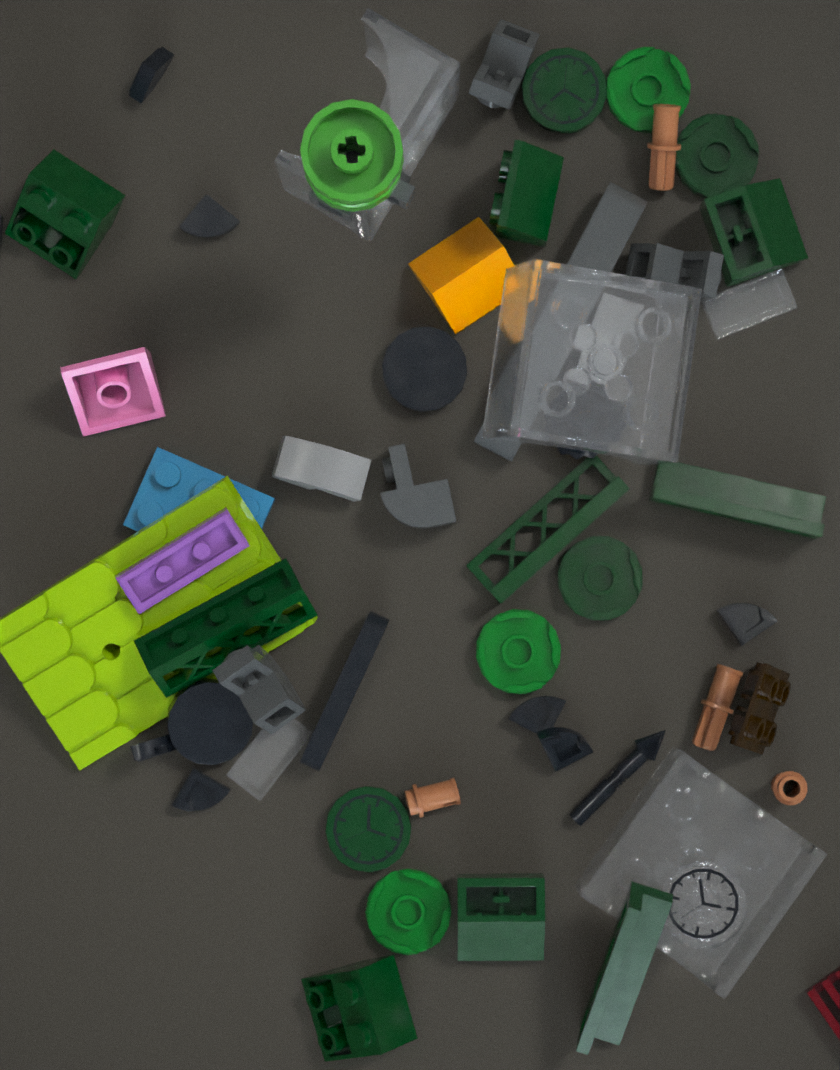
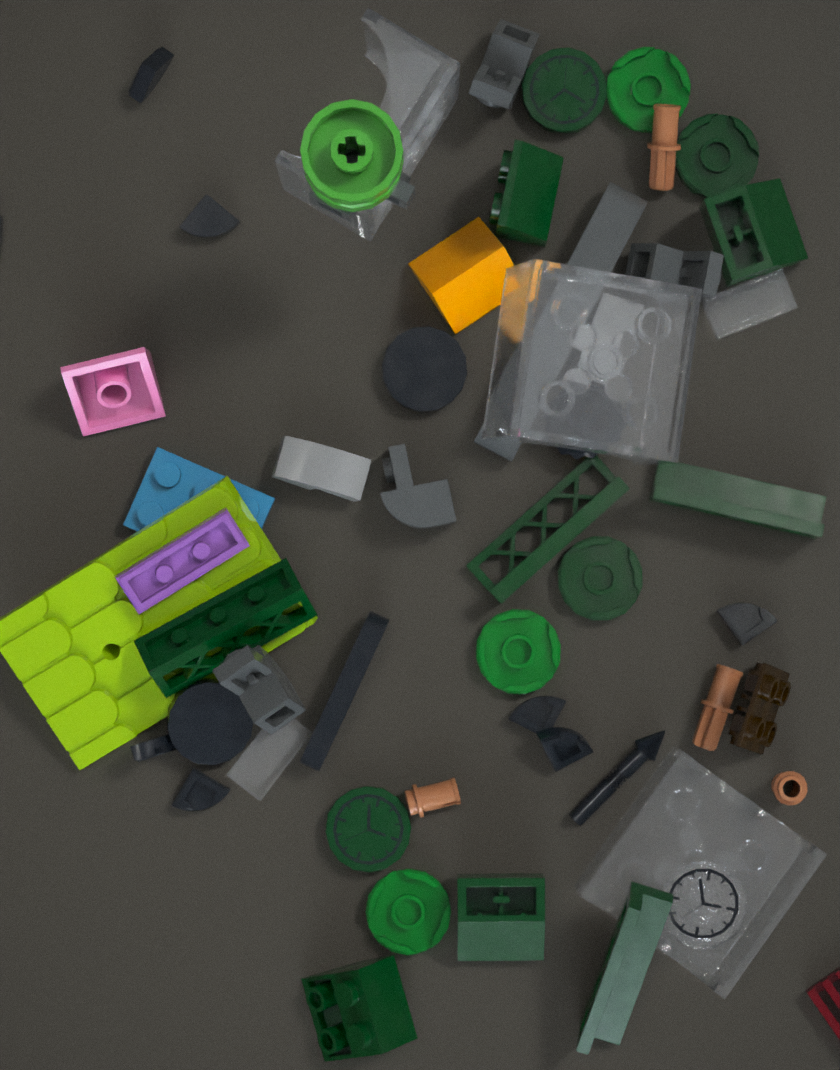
dark green slope [5,149,126,279] -> none

